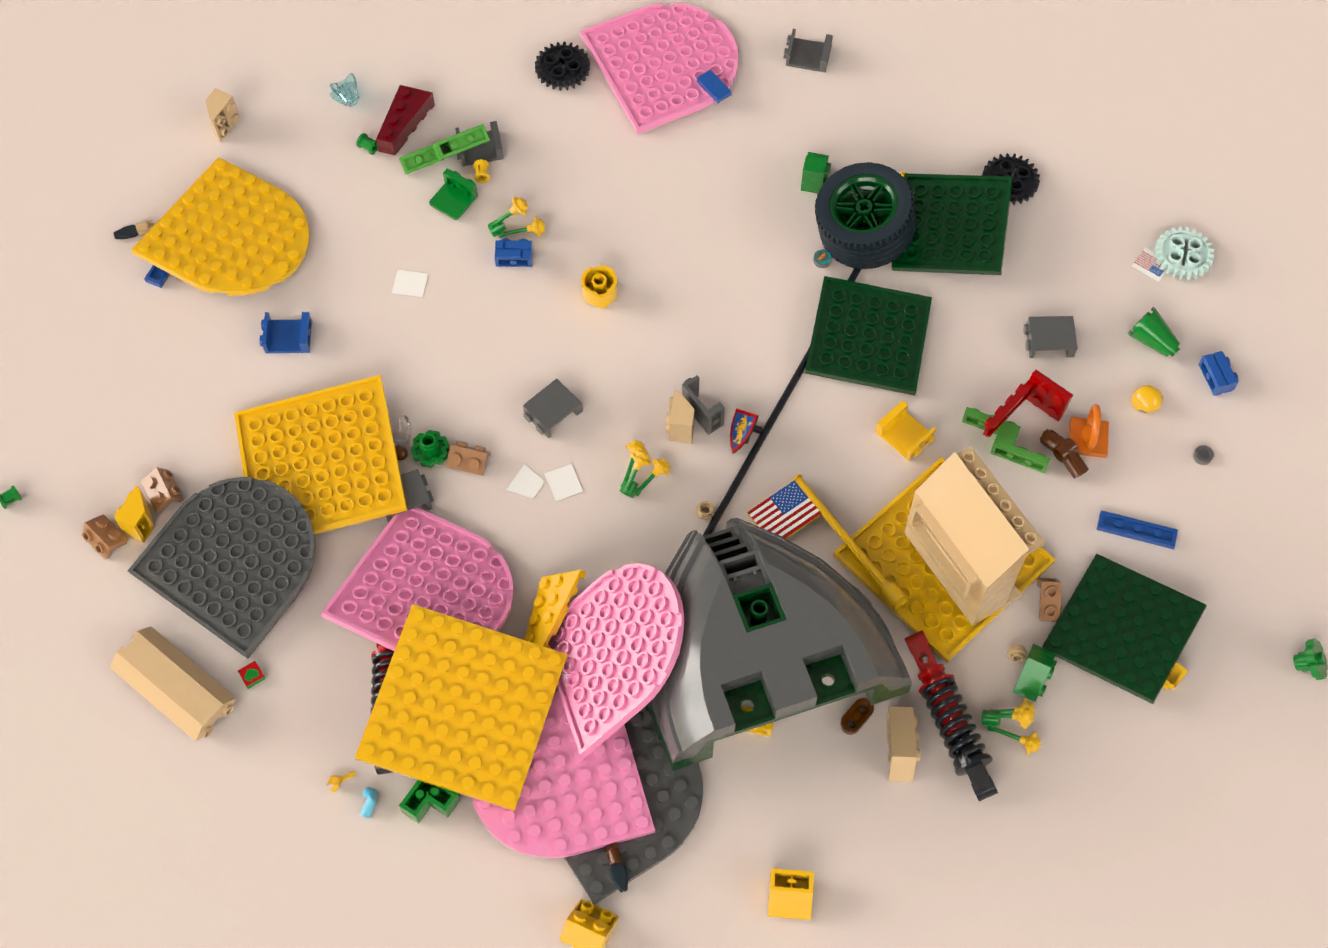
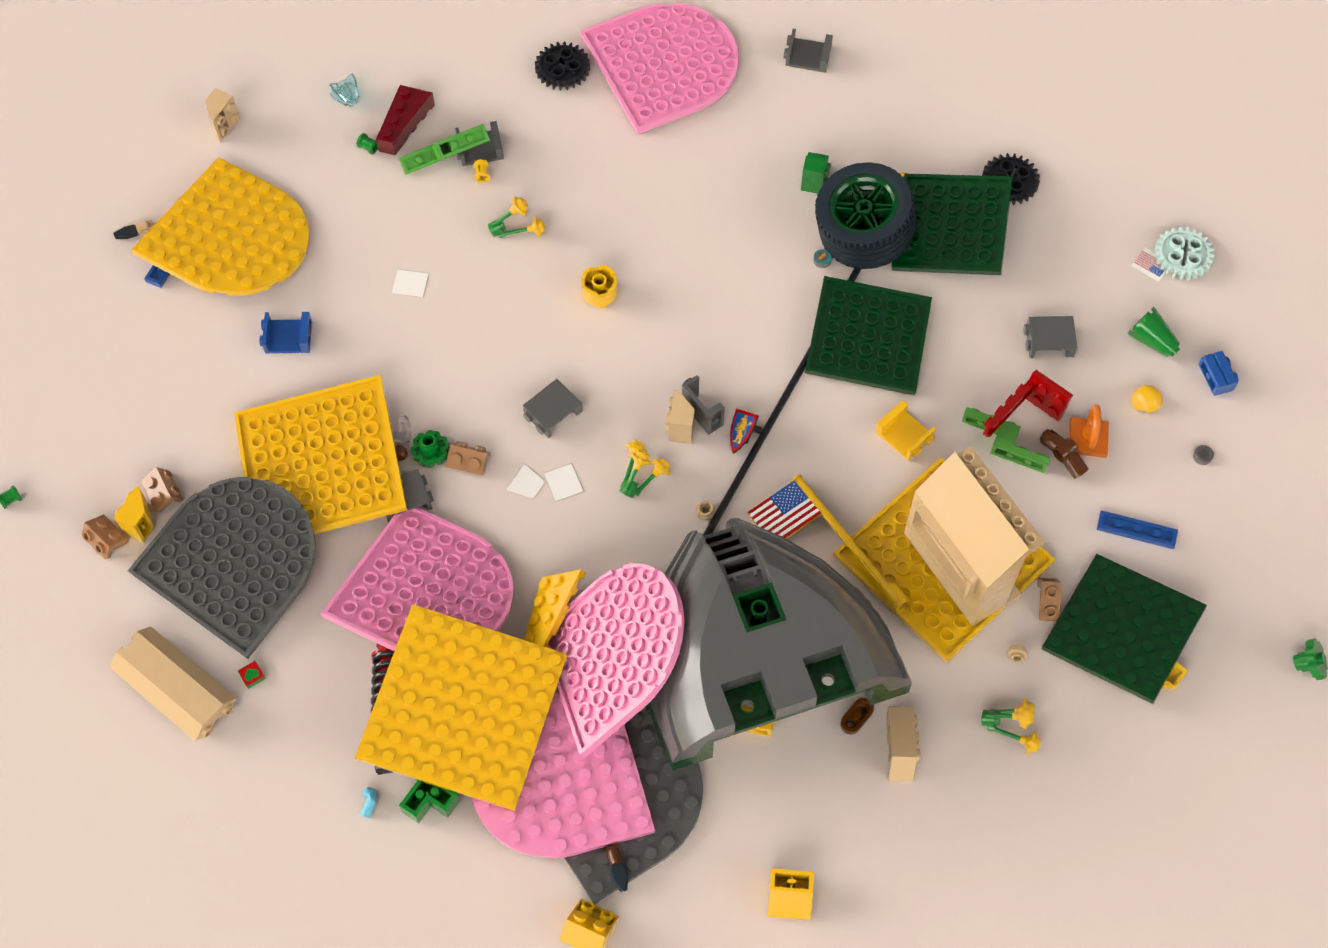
yellow hand [327,771,356,792] -> none
green bracket [429,168,478,220] -> none
blue brick [495,238,533,267] -> none
blue tile [697,70,732,103] -> none
black piece [904,630,998,802] -> none
green brick [1013,644,1057,702] -> none

